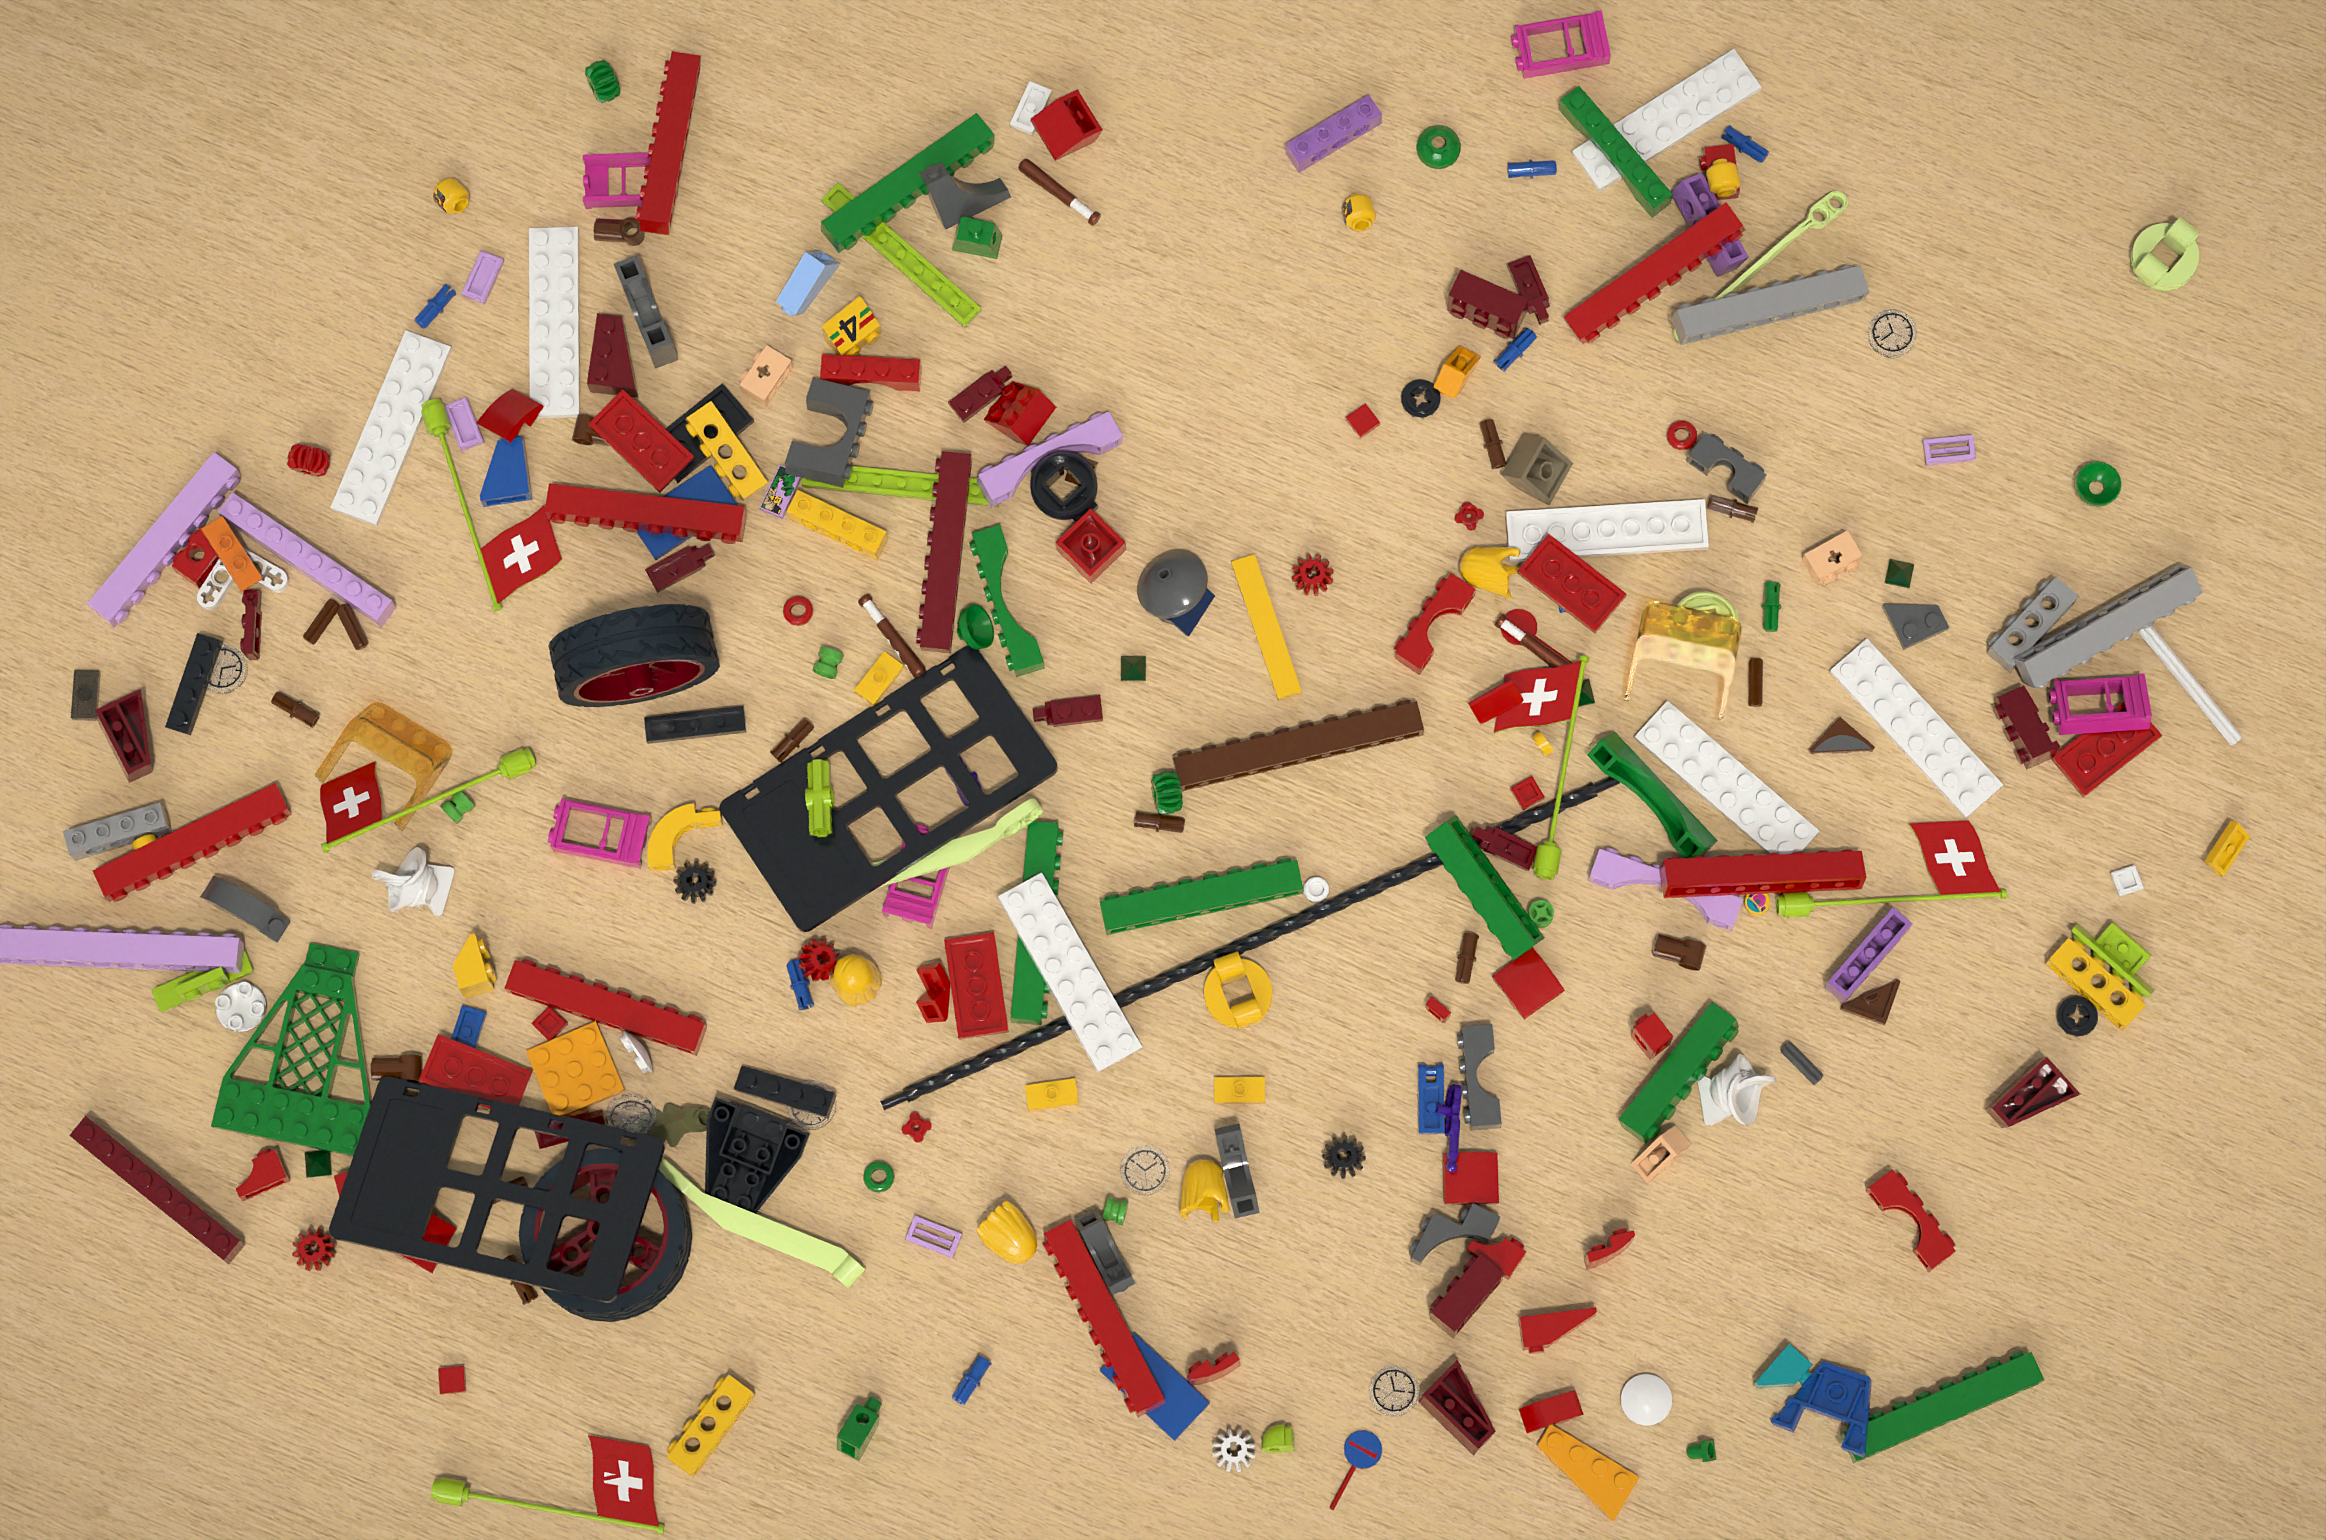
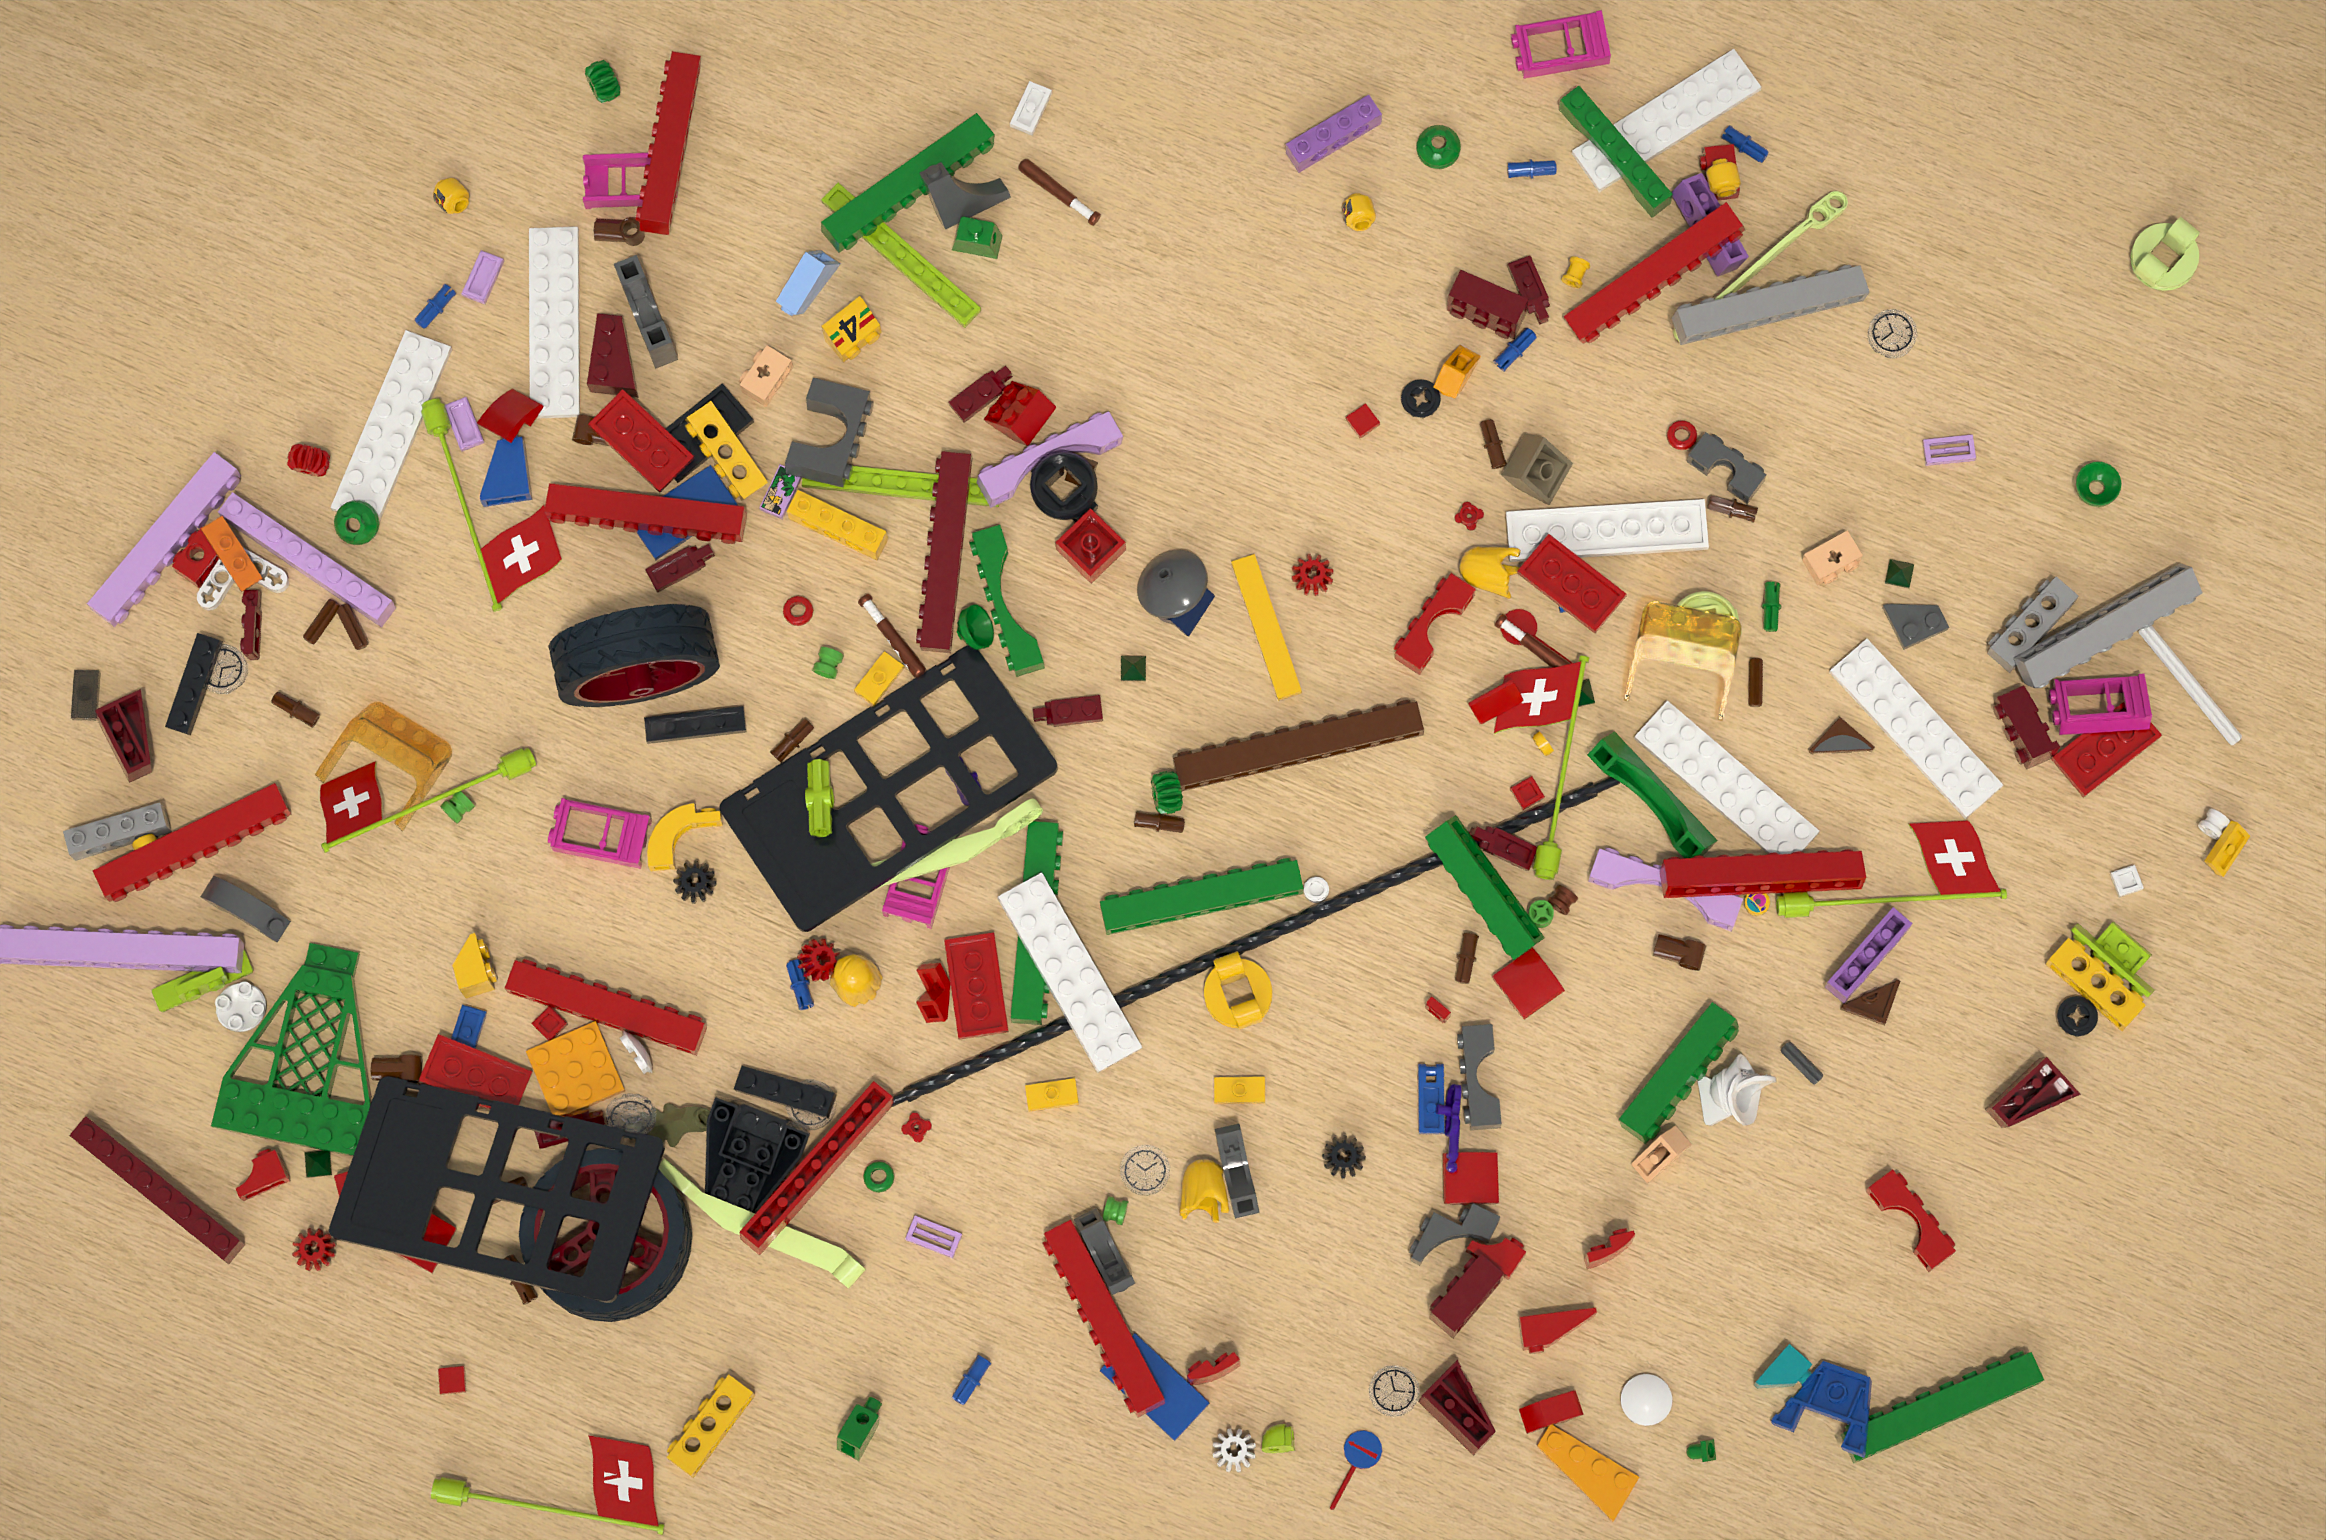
white helmet [371,847,455,917] -> none
red arch [820,354,922,392] -> none
yellow hair [976,1200,1037,1264] -> none
red slope [1030,89,1103,161] -> none
red brick [1631,1012,1673,1060] -> none
none -> green piece [334,500,380,545]
none -> red brick [739,1081,893,1255]
none -> copper wheel [1547,885,1578,915]
none -> yellow bush [1561,256,1590,289]
none -> white wheel [2198,809,2230,840]

